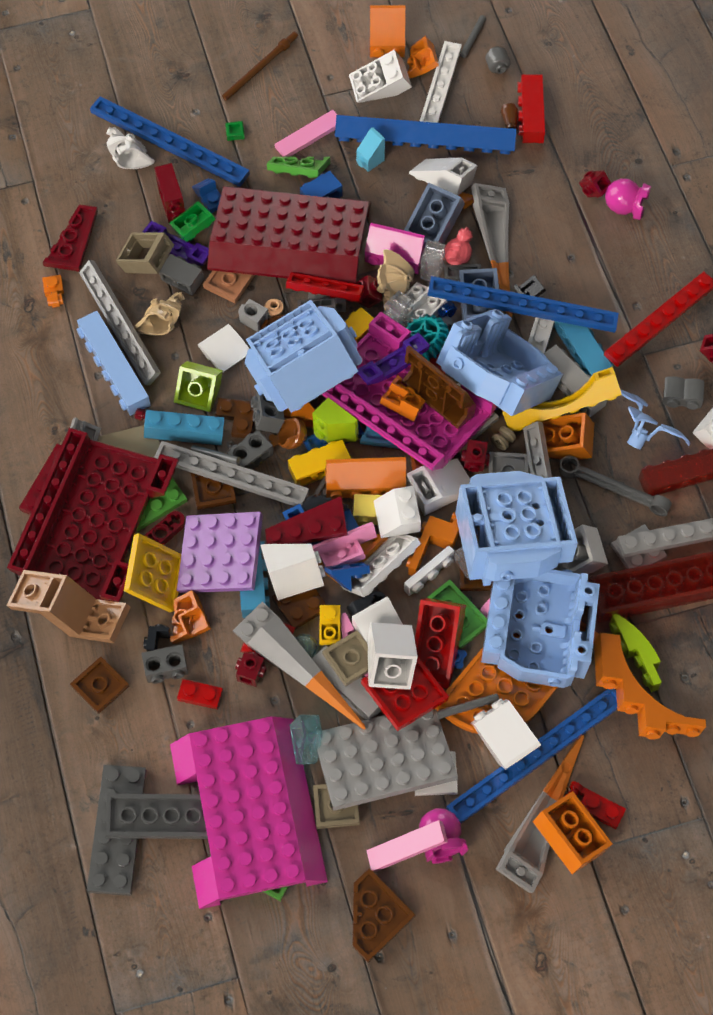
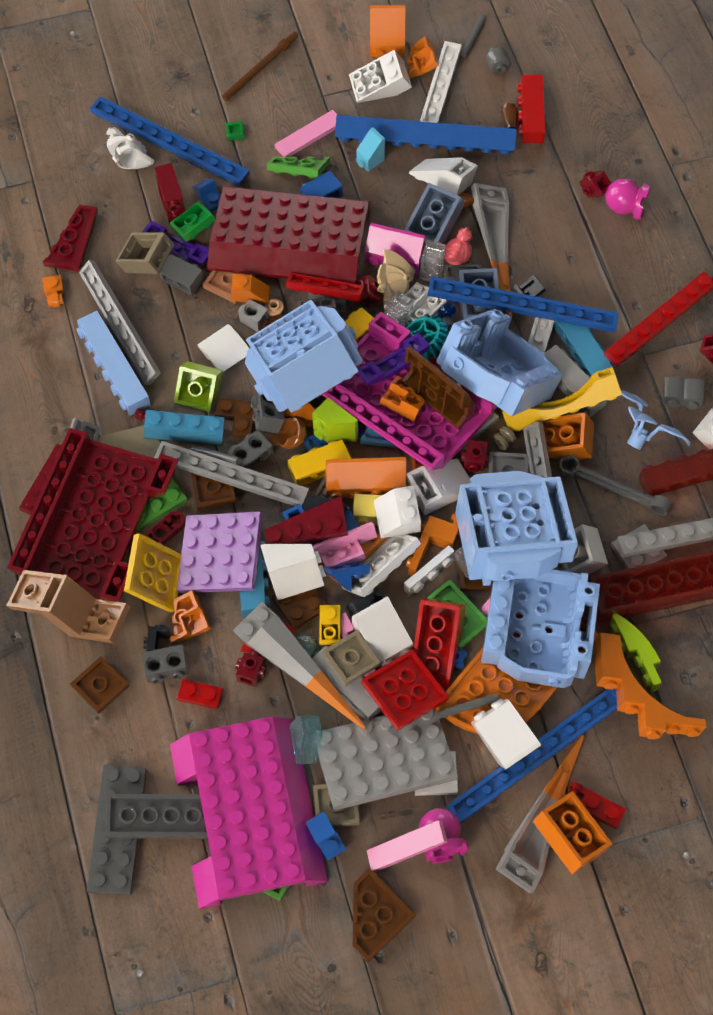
tan helmet [134,292,185,335] -> none
white slope [368,622,418,690] -> none
none -> orange slope [231,273,270,305]
none -> blue slope [306,811,346,860]

